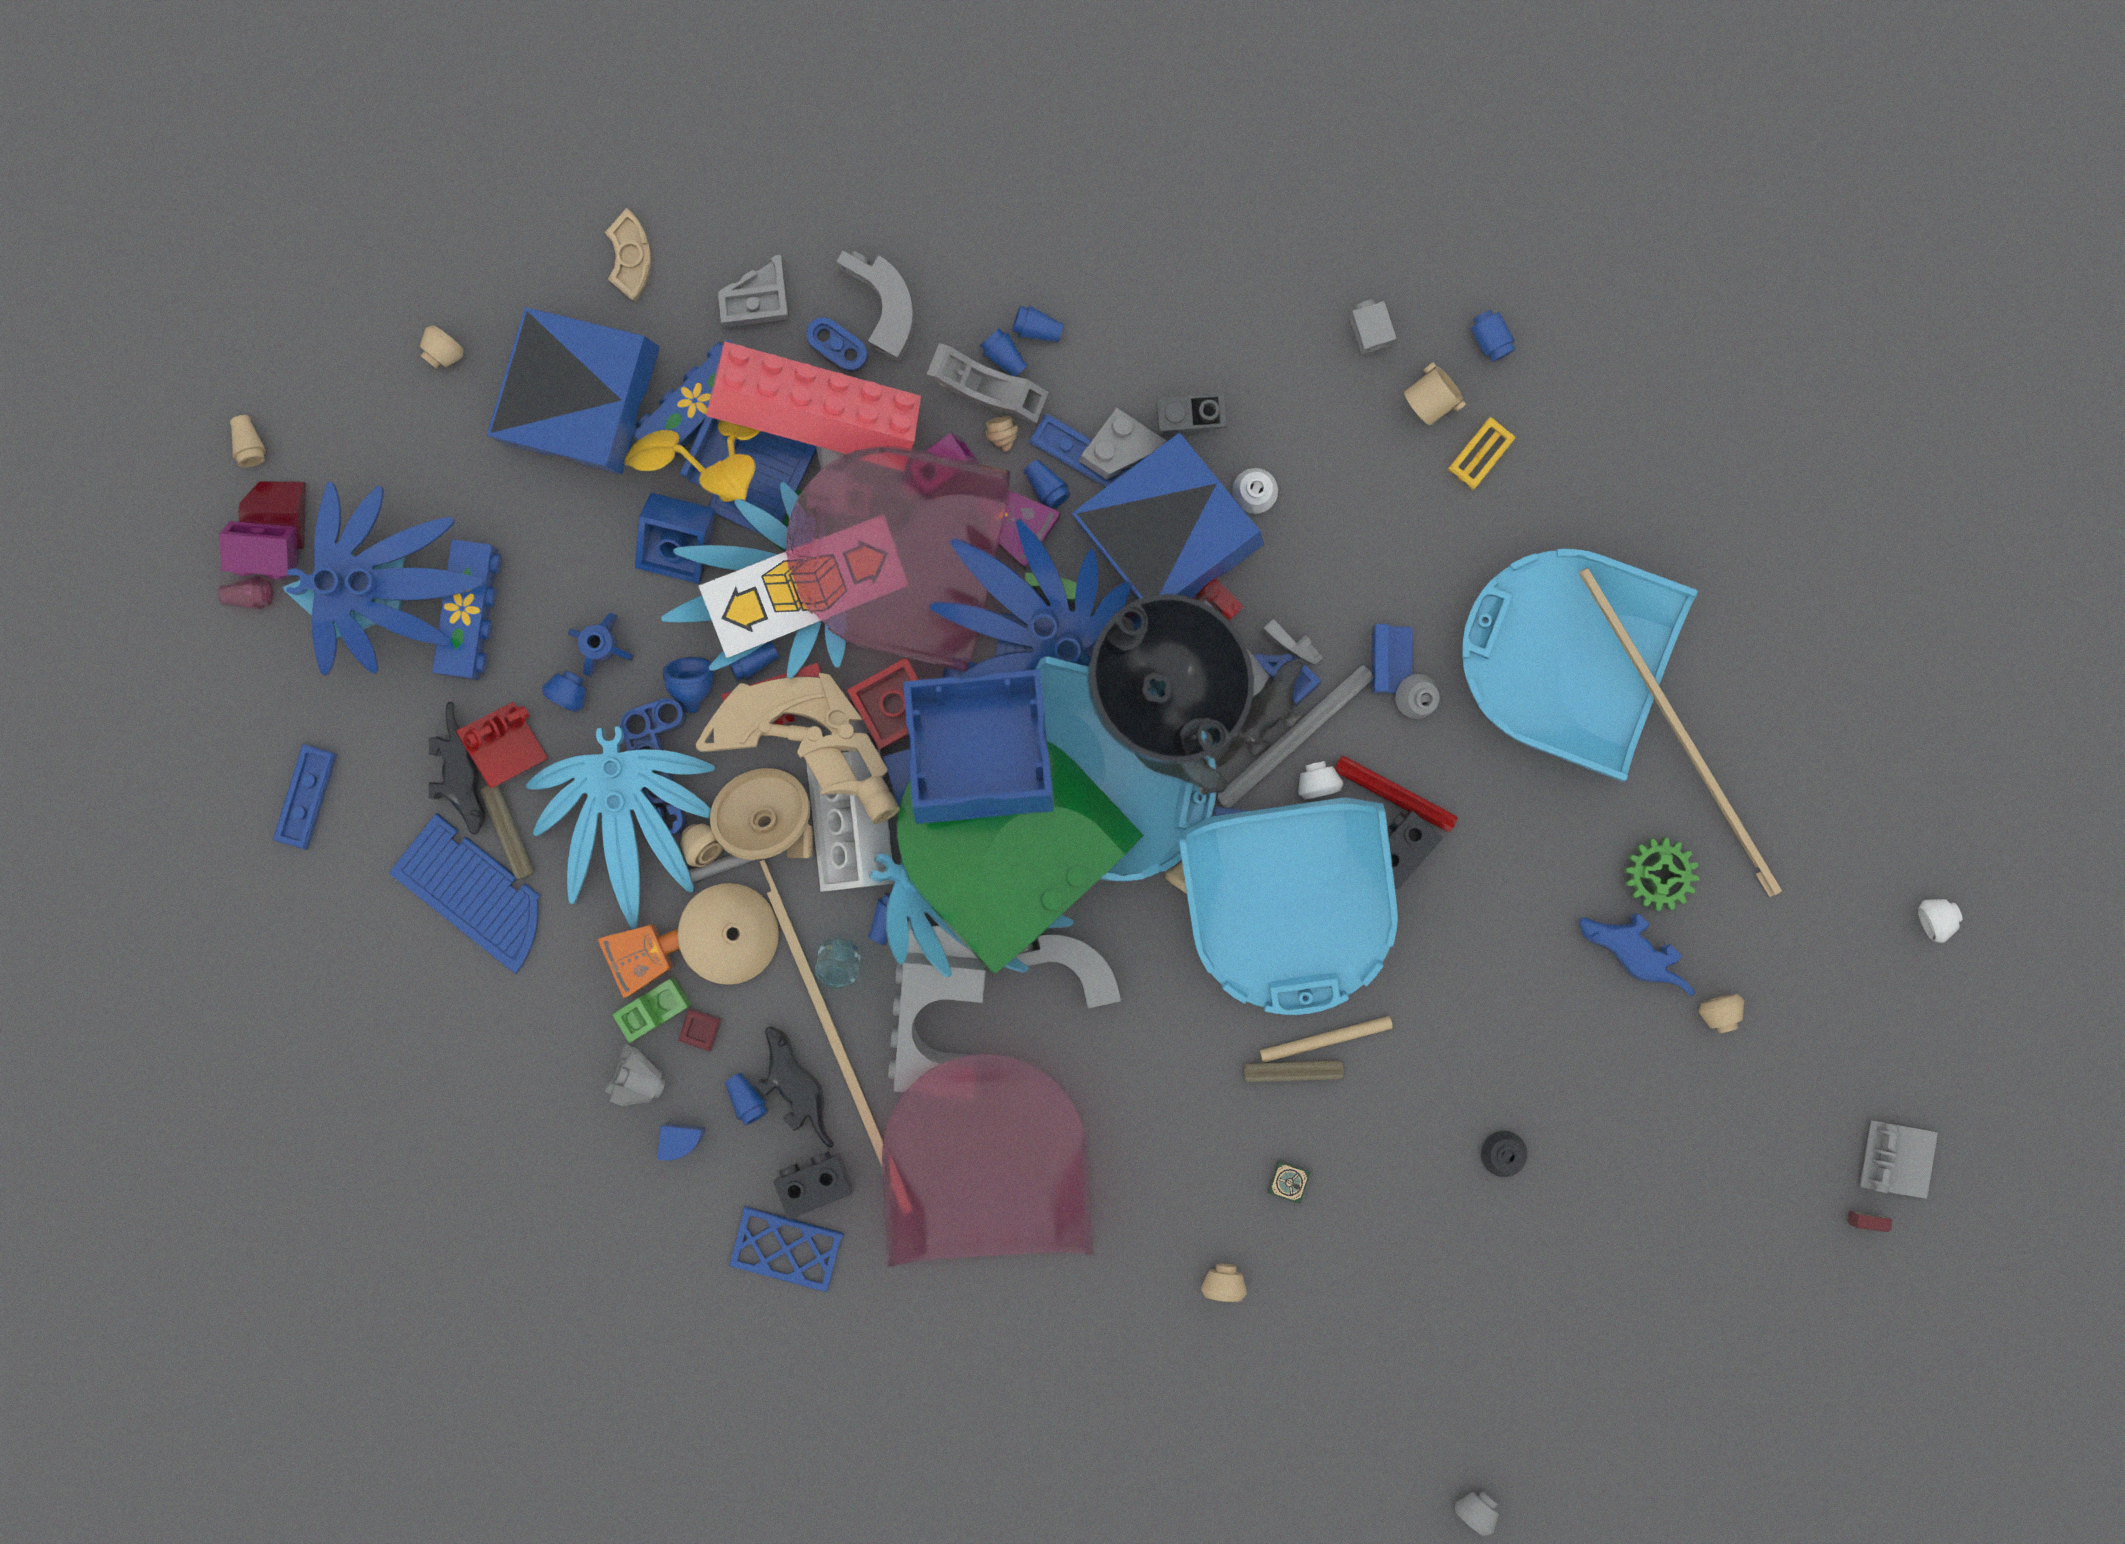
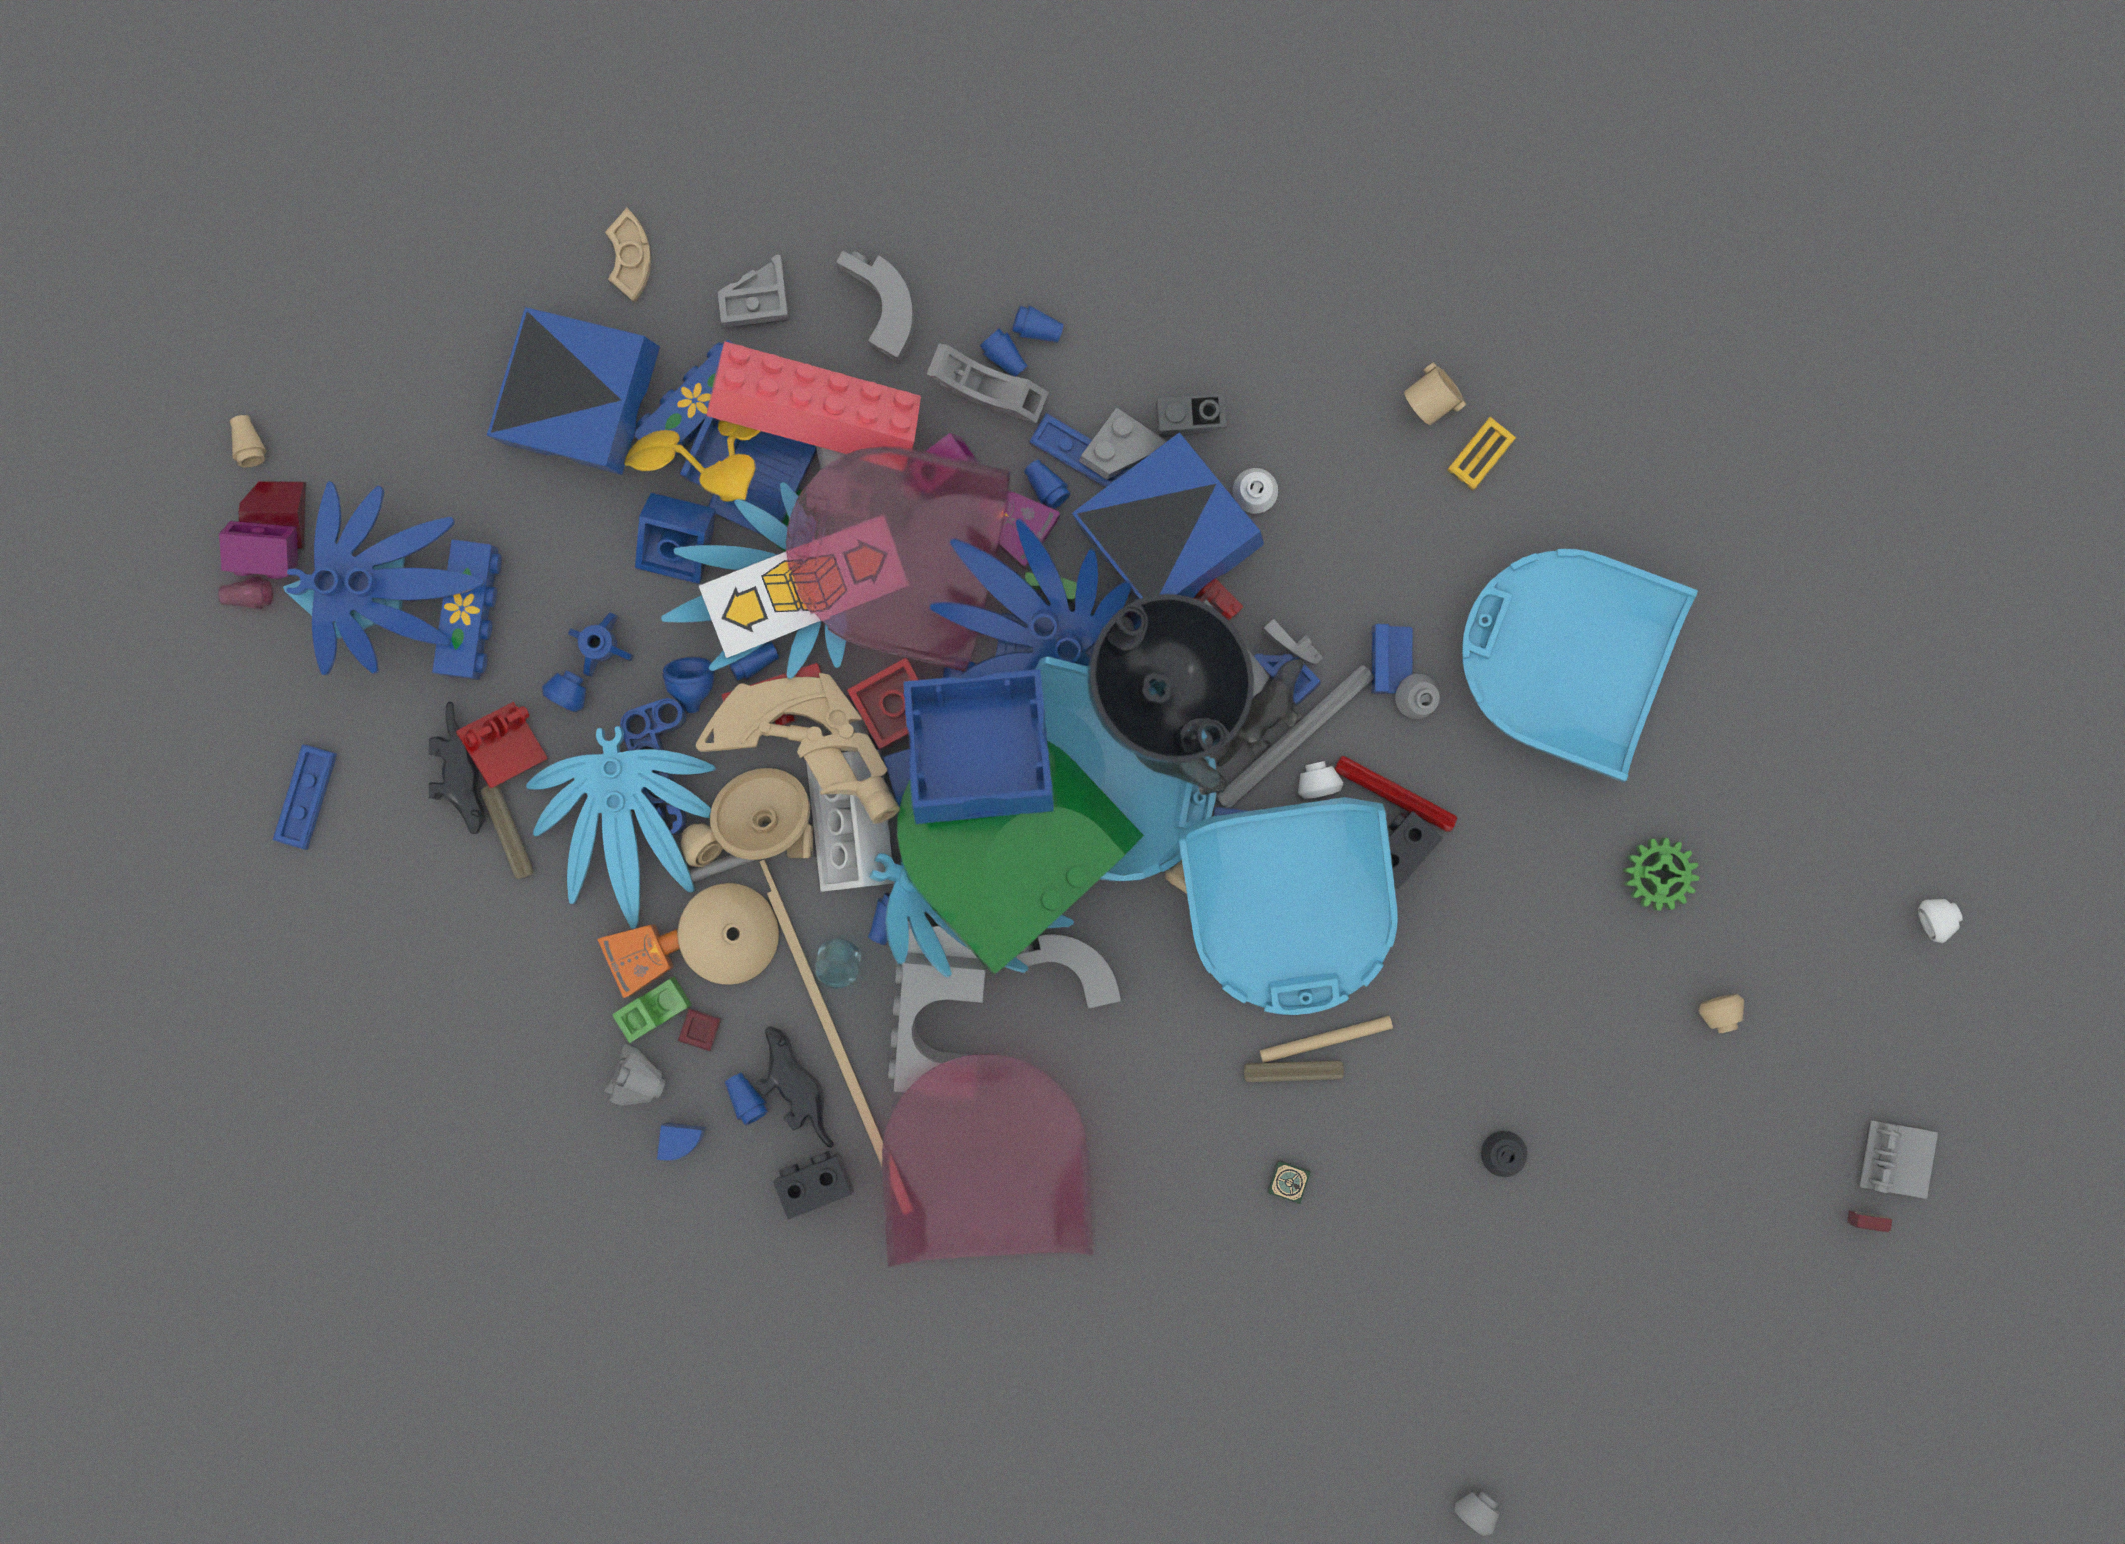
blue piece [389,813,541,974] -> none
tan cone [419,325,464,369] -> none
blue window [729,1207,844,1292] -> none
blue plate [806,317,868,372] -> none
tan plate [985,415,1018,452] -> none
tan cone [1201,1263,1247,1302] -> none
light grey brick [1349,299,1397,355] -> none
blue brick [1470,310,1516,362] -> none
blue animal [1578,913,1695,996] -> none
tan piece [1579,568,1782,897] -> none

